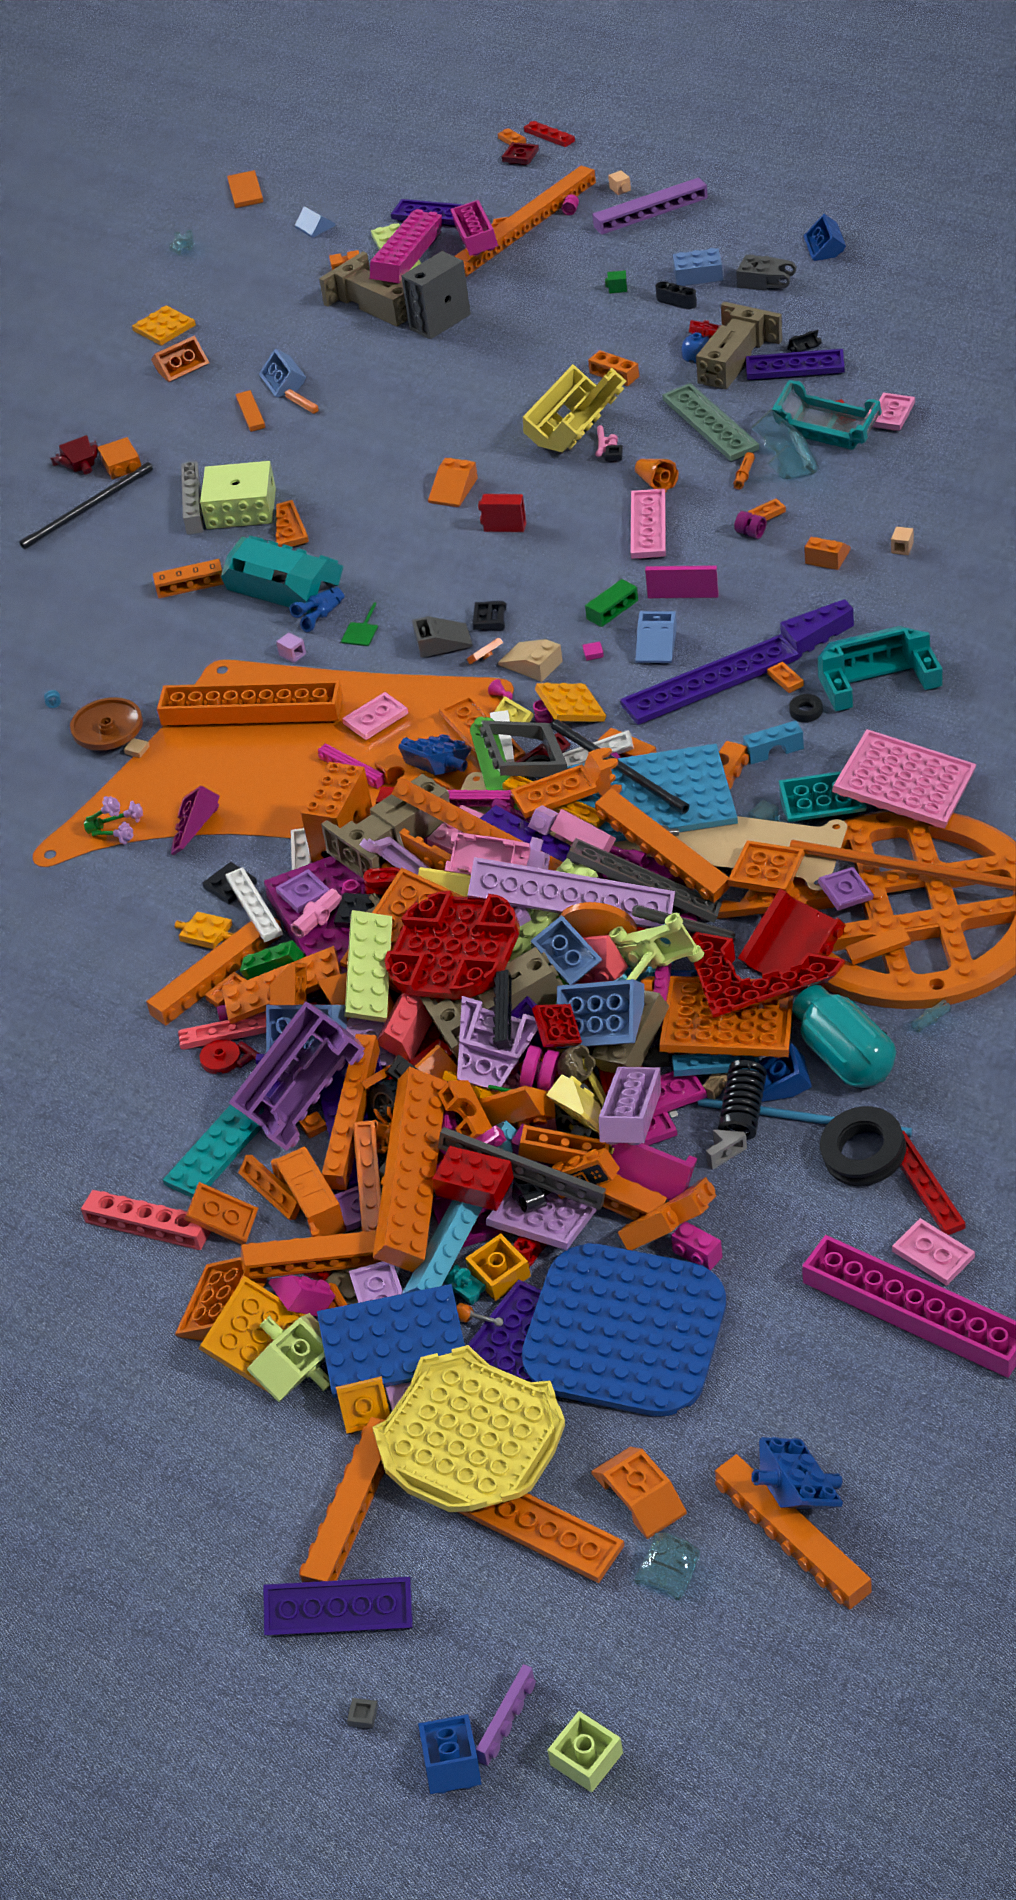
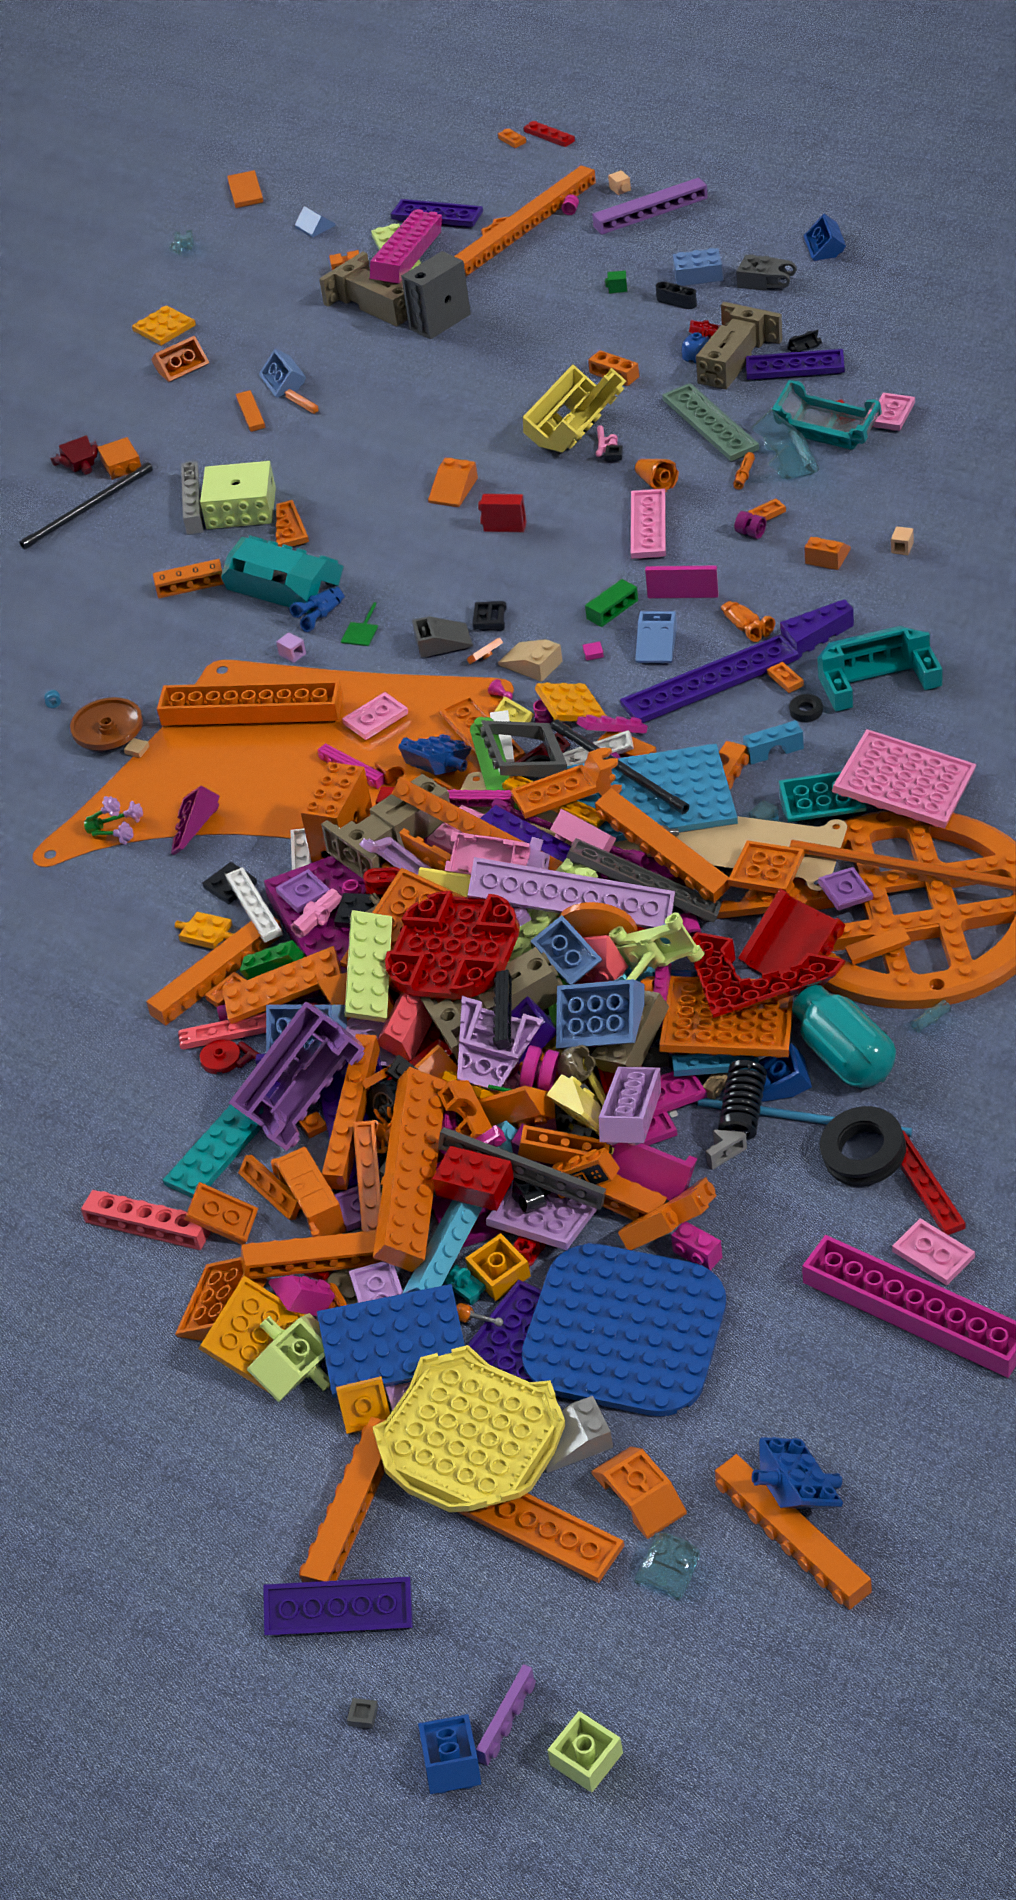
orange slope [267,963,307,1005] -> none
dark pink brick [450,200,498,256] -> none
dark red plate [502,142,539,165] -> none
lavender brick [528,805,559,835] -> none
red tile [532,1004,582,1047] -> none
dark grey axle [632,905,736,942] -> none
none -> light grey slope [545,1396,613,1473]
none -> dark pink plate [576,715,648,733]
none -> orange piece [721,601,775,642]

